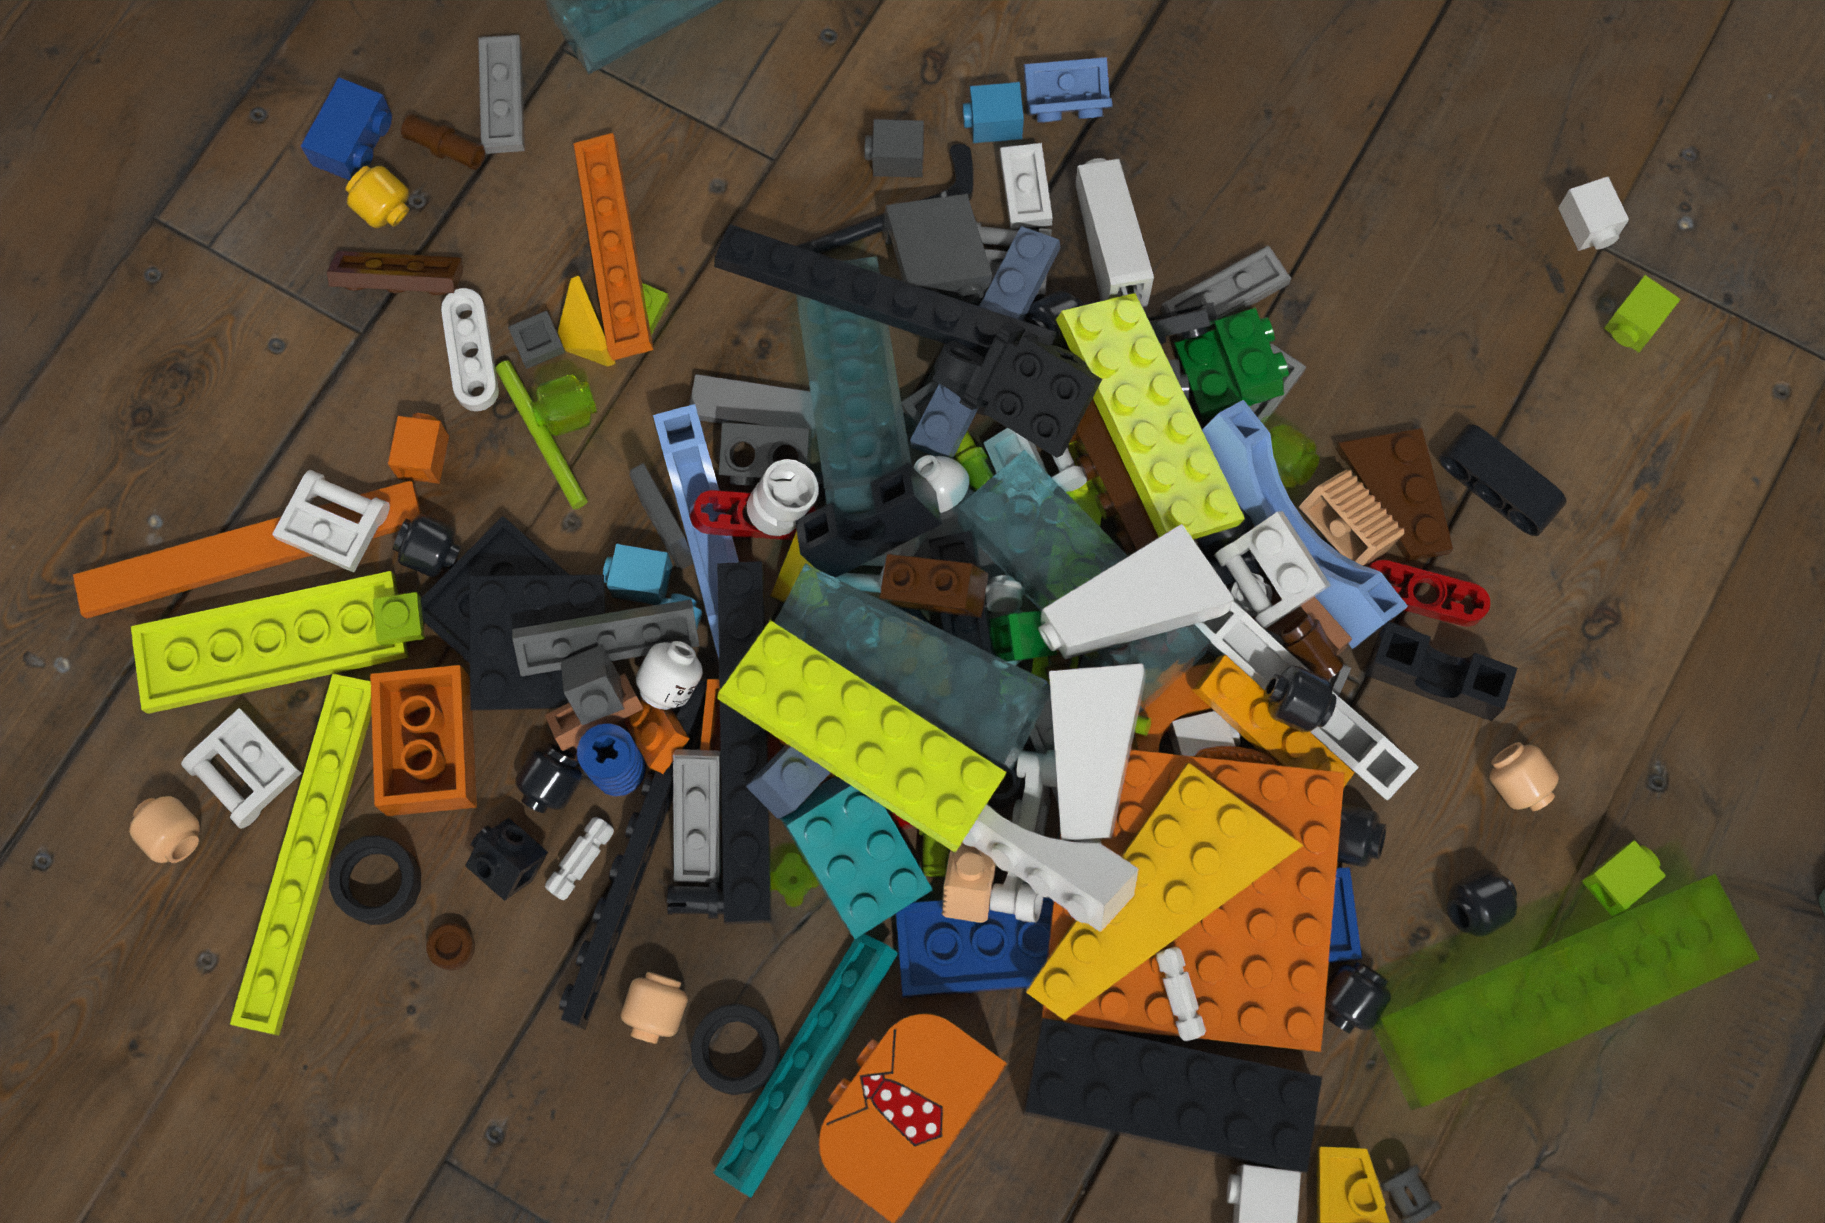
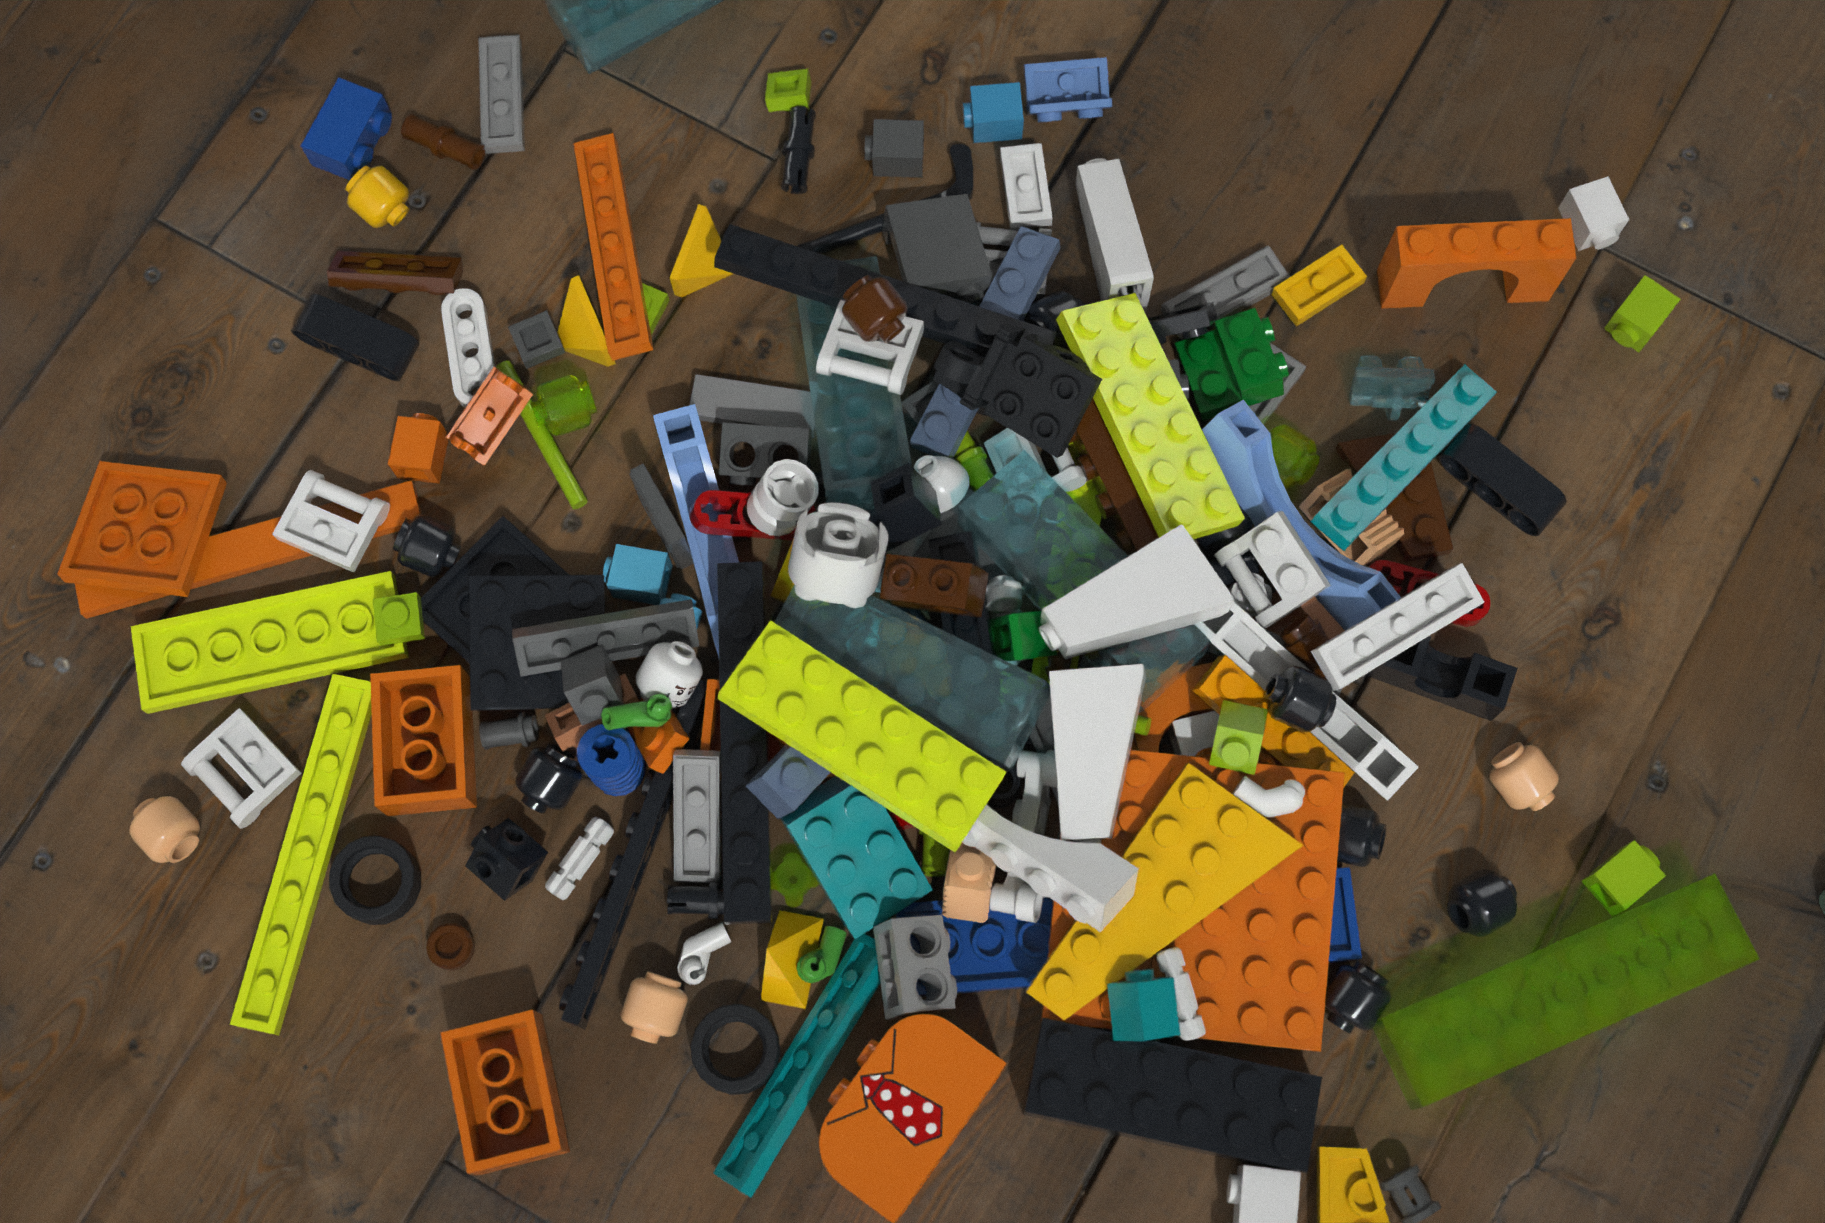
none -> orange plate [57,461,227,597]
none -> black beam [291,294,420,382]
none -> orange brick [441,1009,570,1175]
none -> orange hinge [445,366,533,466]
none -> dark grey pin [479,712,539,750]
none -> bright green arm [601,694,672,730]
none -> yellow slope [670,204,733,297]
none -> white arm [677,922,731,985]
none -> yellow slope [761,910,824,1010]
none -> lime plate [765,69,811,112]
none -> black pin [781,106,816,194]
none -> white brick [788,503,888,608]
none -> bright green arm [797,926,847,983]
none -> white plate [816,300,924,395]
none -> reddish brown head [842,275,907,343]
none -> light grey brick [873,915,957,1020]
none -> teal brick [1107,969,1180,1041]
none -> lime brick [1209,700,1268,775]
none -> white arm [1232,776,1305,817]
none -> yellow plate [1271,244,1367,327]
none -> teal plate [1310,364,1497,551]
none -> white plate [1311,563,1484,691]
none -> clear light blue hips [1349,355,1435,421]
none -> orange arch [1377,218,1576,309]

